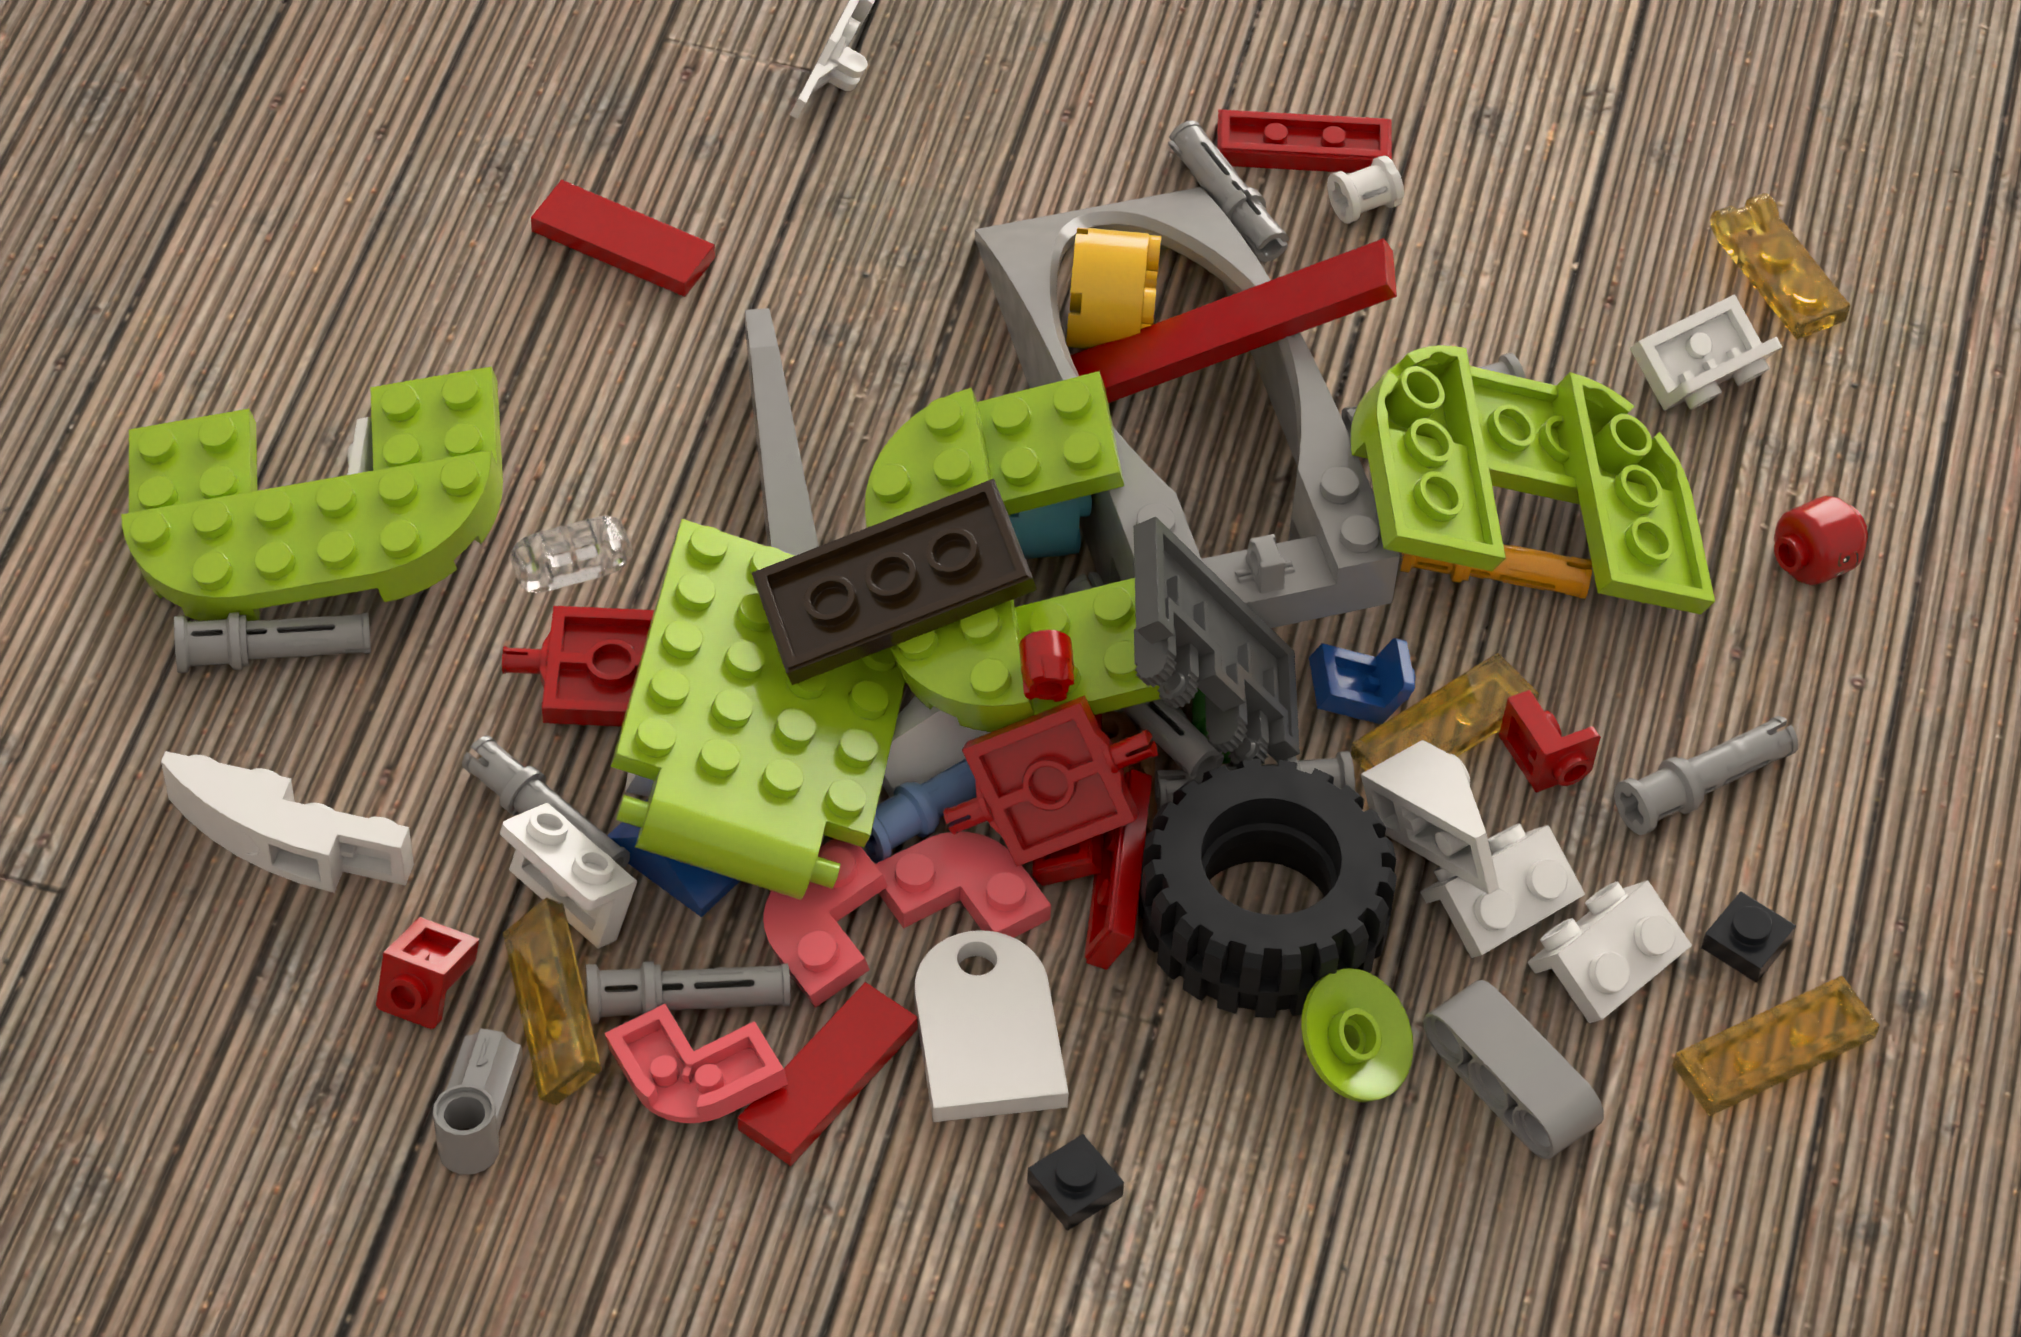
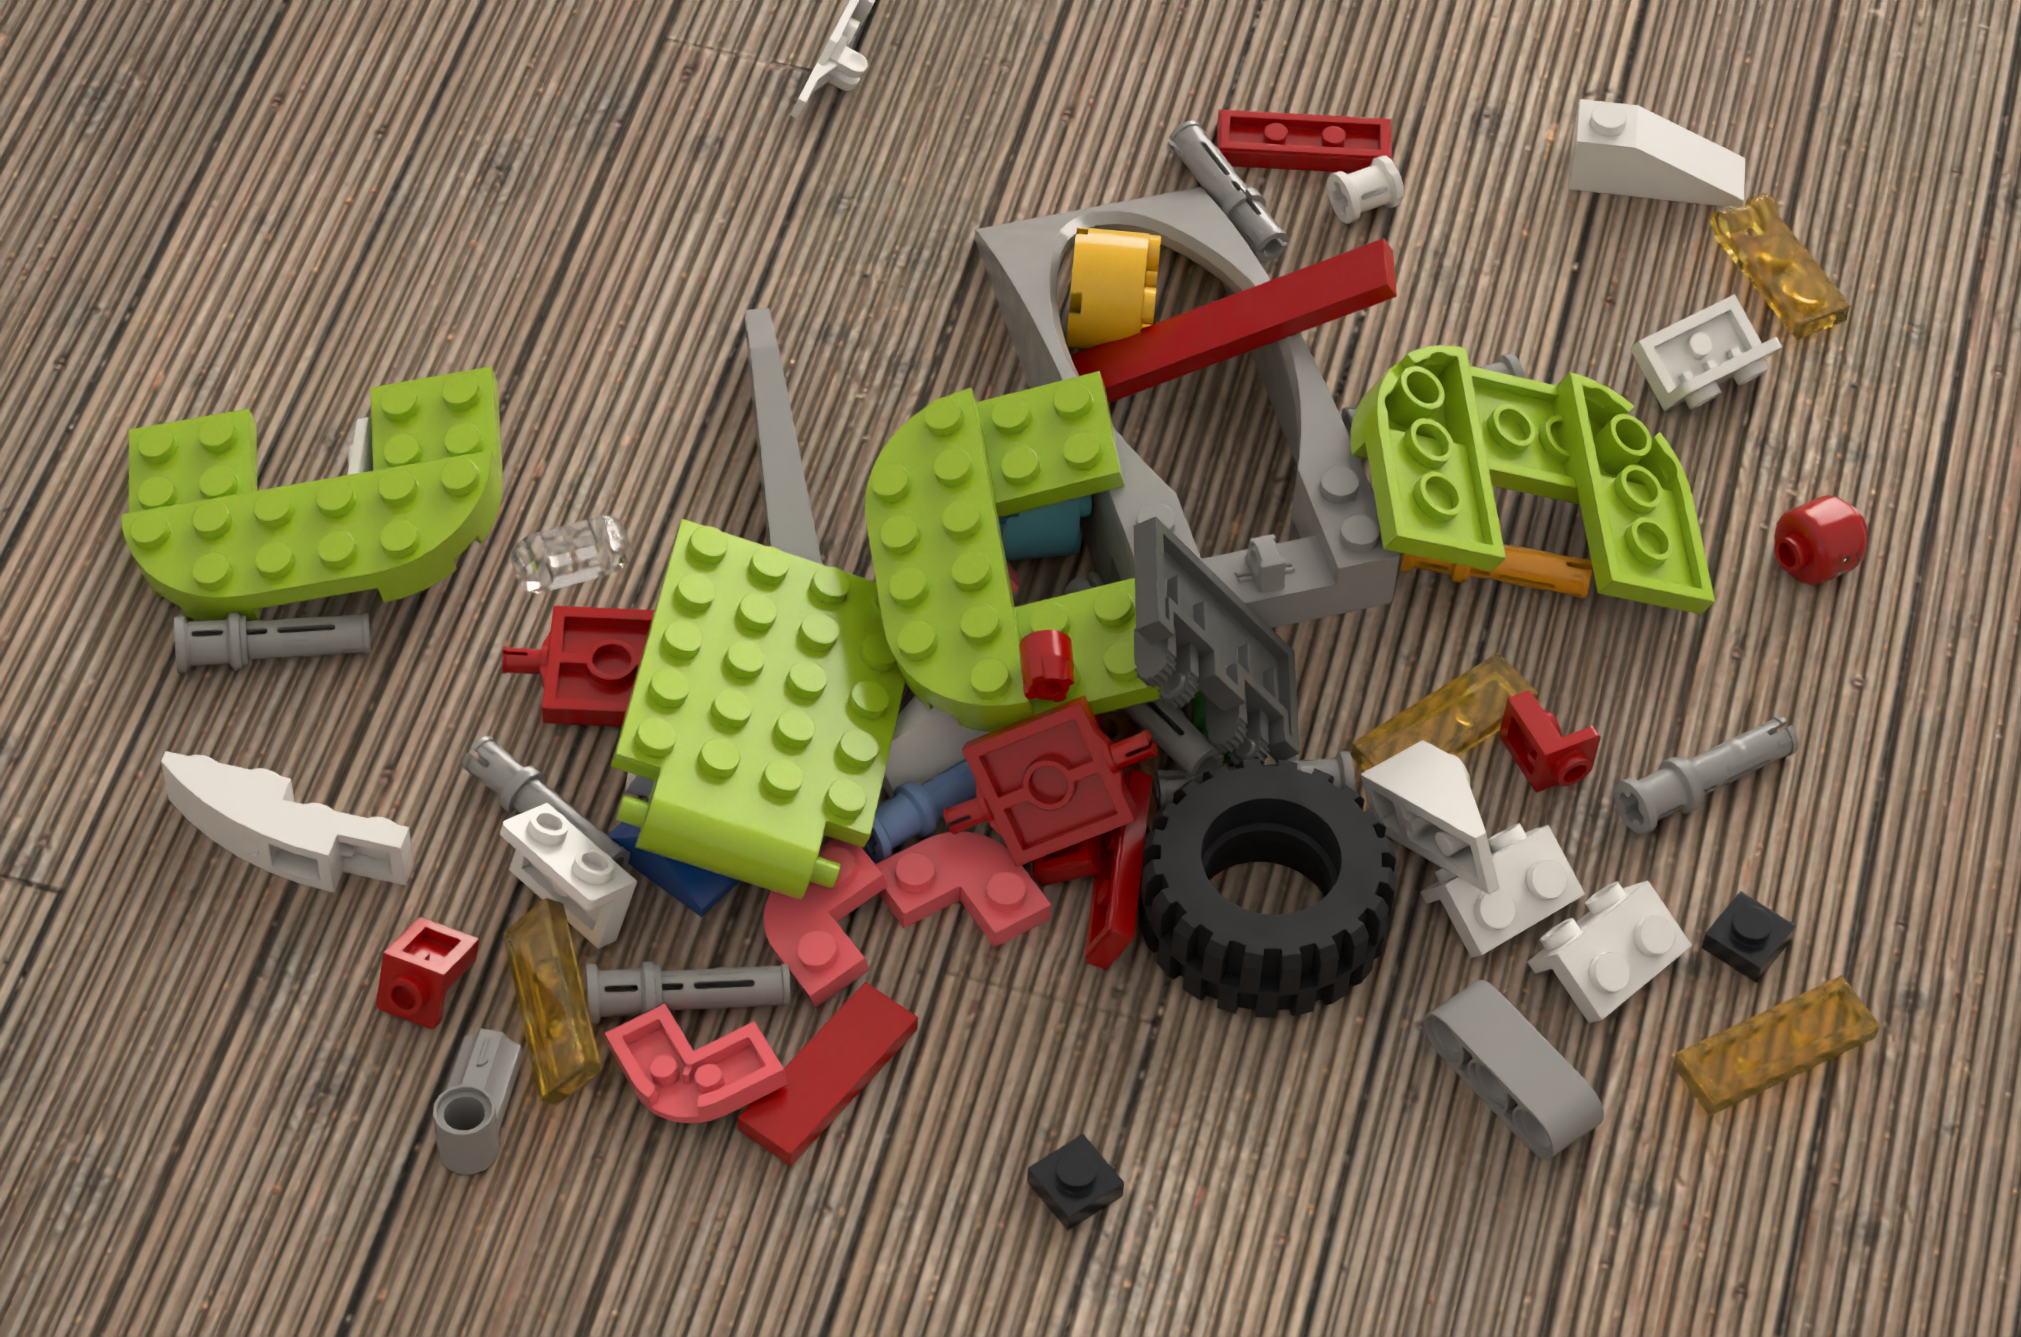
red tile [531,179,715,297] -> none
dark brown tile [752,479,1037,685] -> none
white tile [914,930,1069,1122] -> none
lime dish [1301,968,1413,1102] -> none
blue bracket [1309,638,1415,725] -> none
none -> white slope [1568,99,1745,208]

